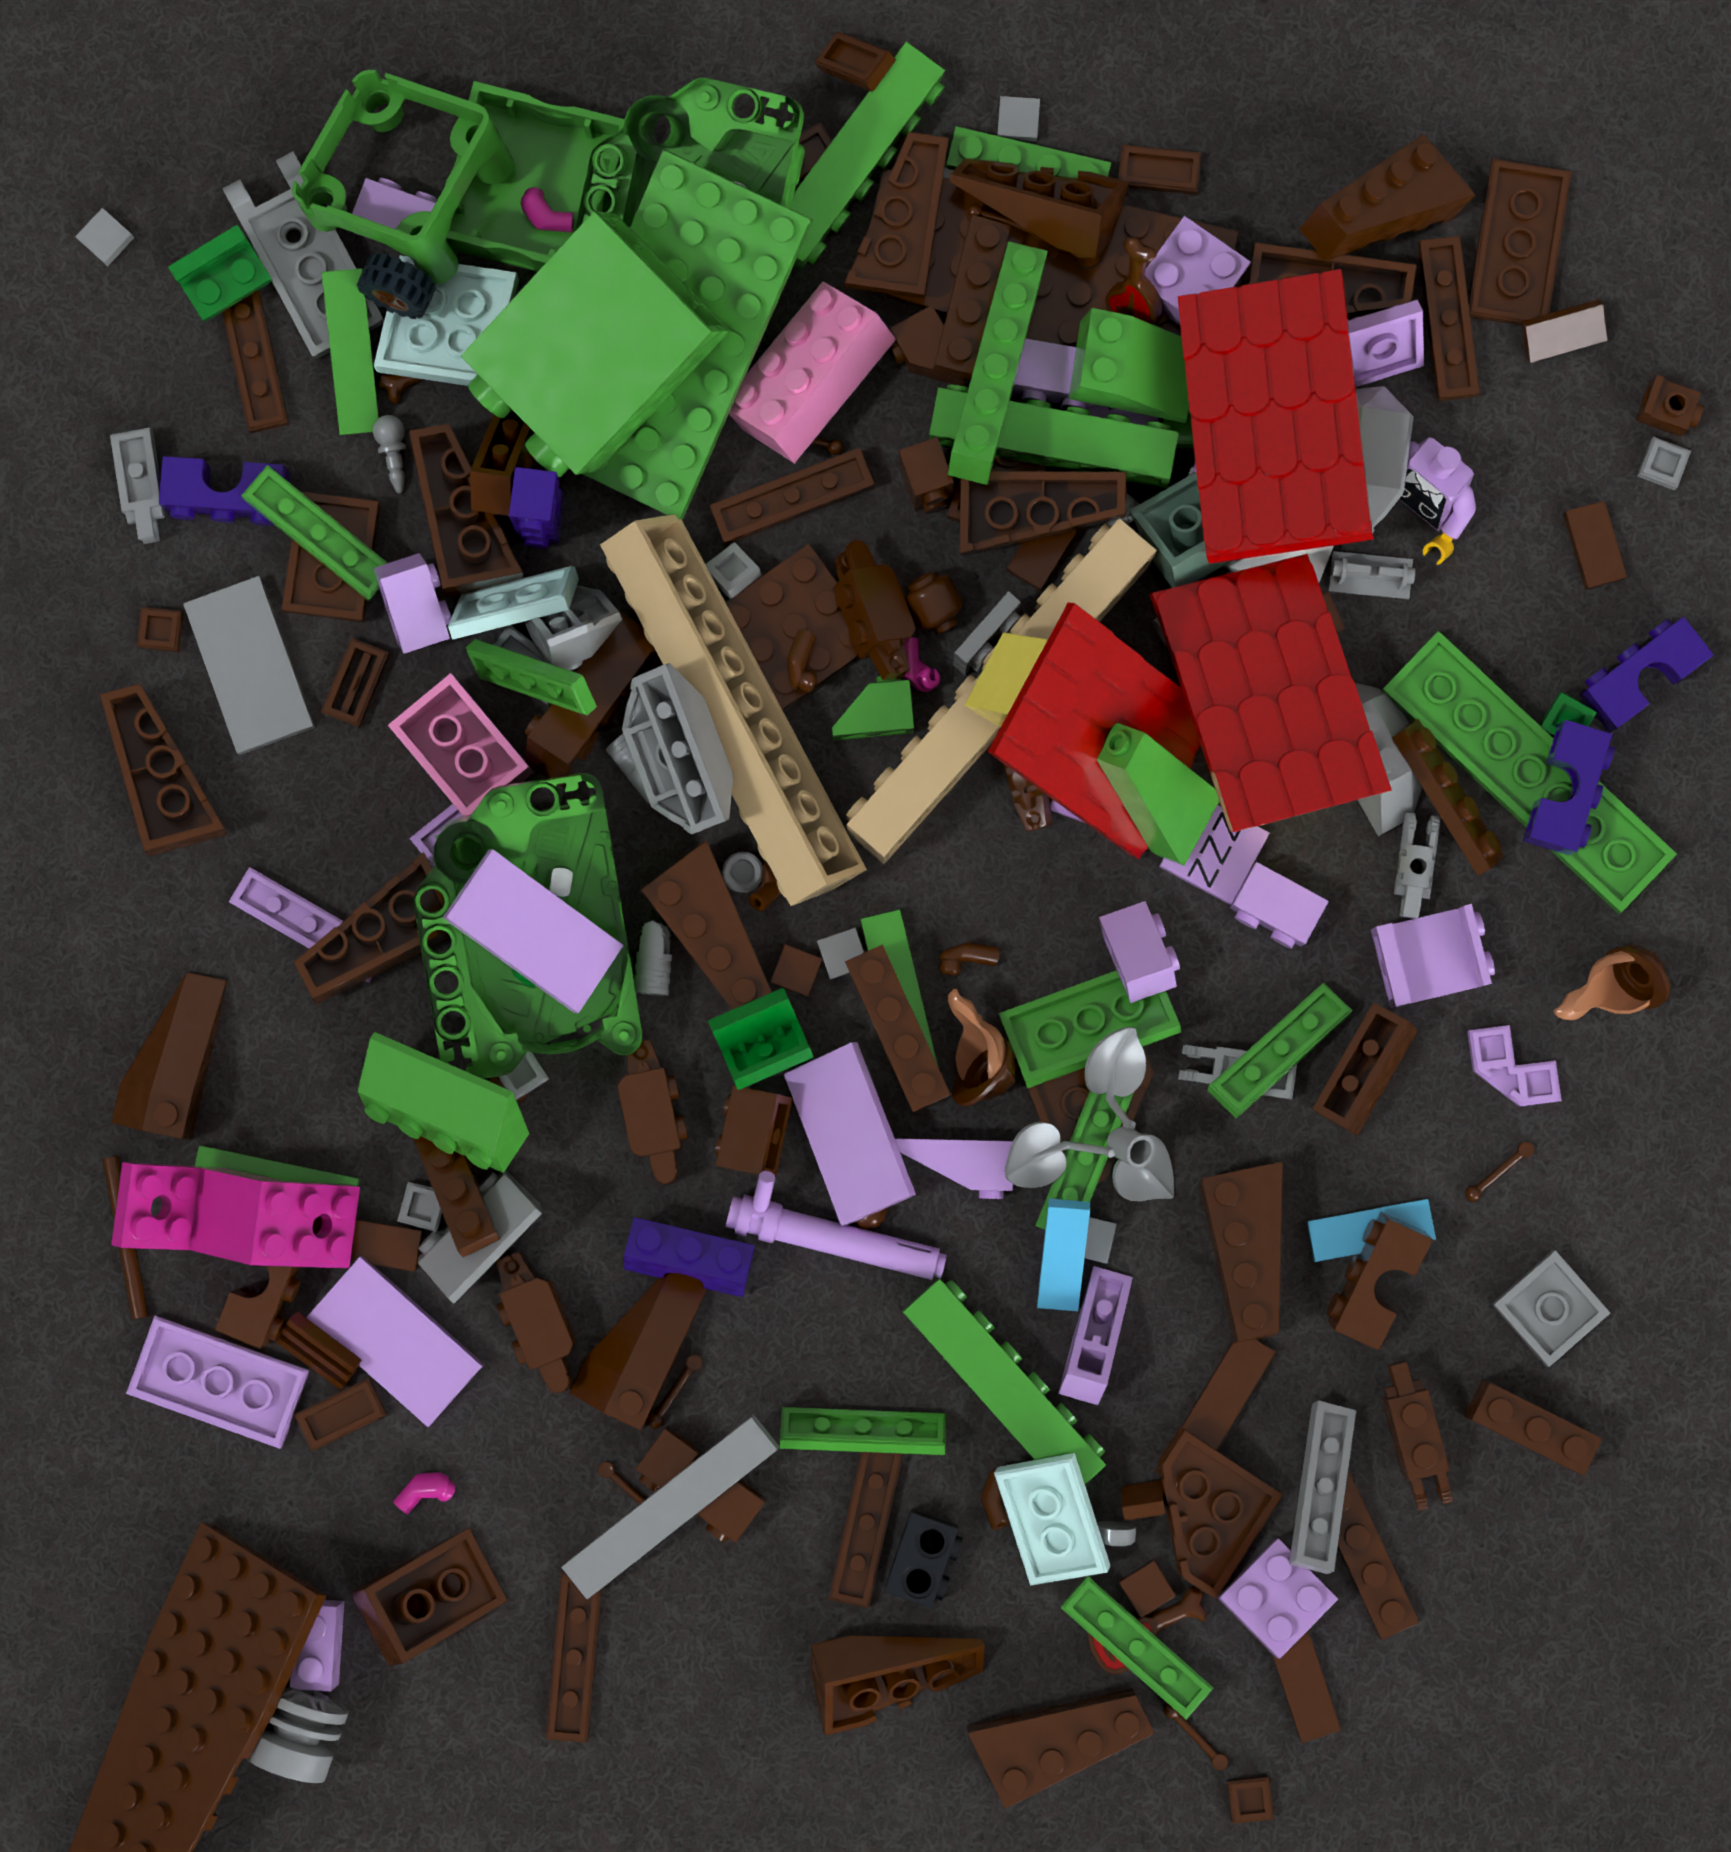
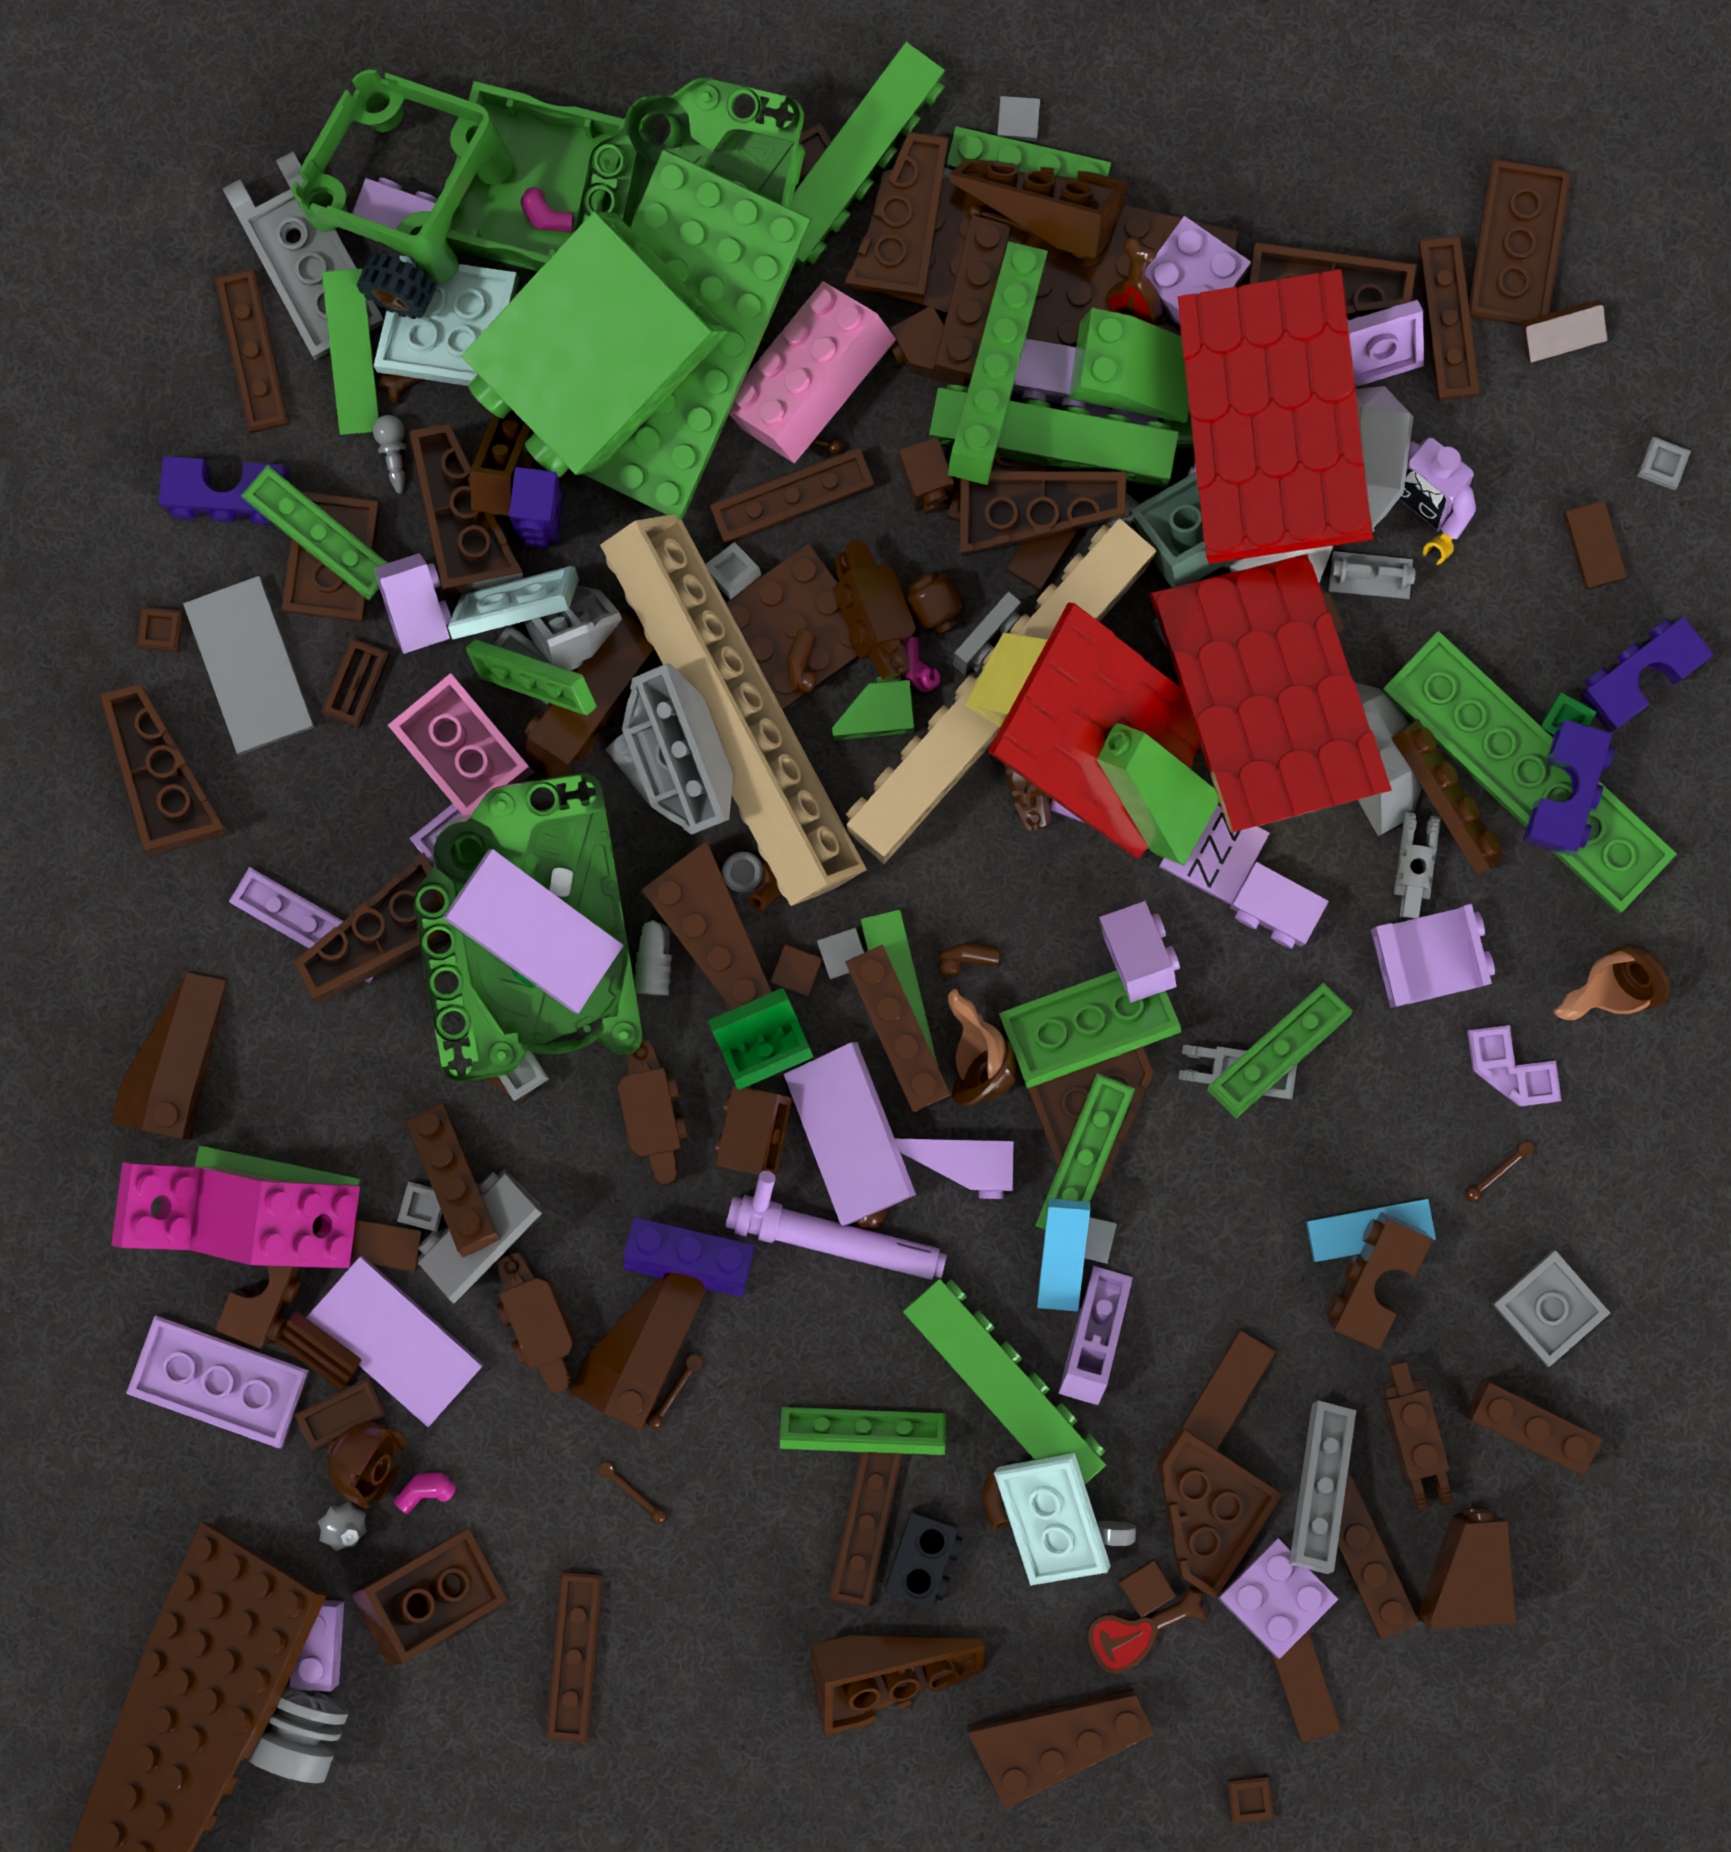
light grey tile [75,208,134,267] -> none
reddish brown bar [102,1156,148,1320] -> none
light grey hinge [110,427,165,544] -> none
green bracket [168,225,273,323] -> none
bright green slope [358,1032,529,1173] -> none
light grey tile [561,1414,780,1600] -> none
reddish brown arch [636,1426,766,1543] -> none
reddish brown tile [814,31,896,92] -> none
light grey plant [1004,1027,1174,1201] -> none
bright green tile [1060,1576,1213,1720] -> none
reddish brown tile [1118,145,1201,195] -> none
reddish brown tile [1122,1480,1166,1520] -> none
reddish brown hinge [1163,1703,1228,1771] -> none
reddish brown wedge [1199,1162,1283,1344] -> none
reddish brown wedge [1299,134,1475,260] -> none
reddish brown brick [1312,1002,1418,1136] -> none
reddish brown brick [1635,375,1704,437] -> none
none -> light grey piece [318,1502,367,1551]
none -> reddish brown cylinder [327,1422,406,1509]
none -> reddish brown slope [1418,1507,1516,1629]

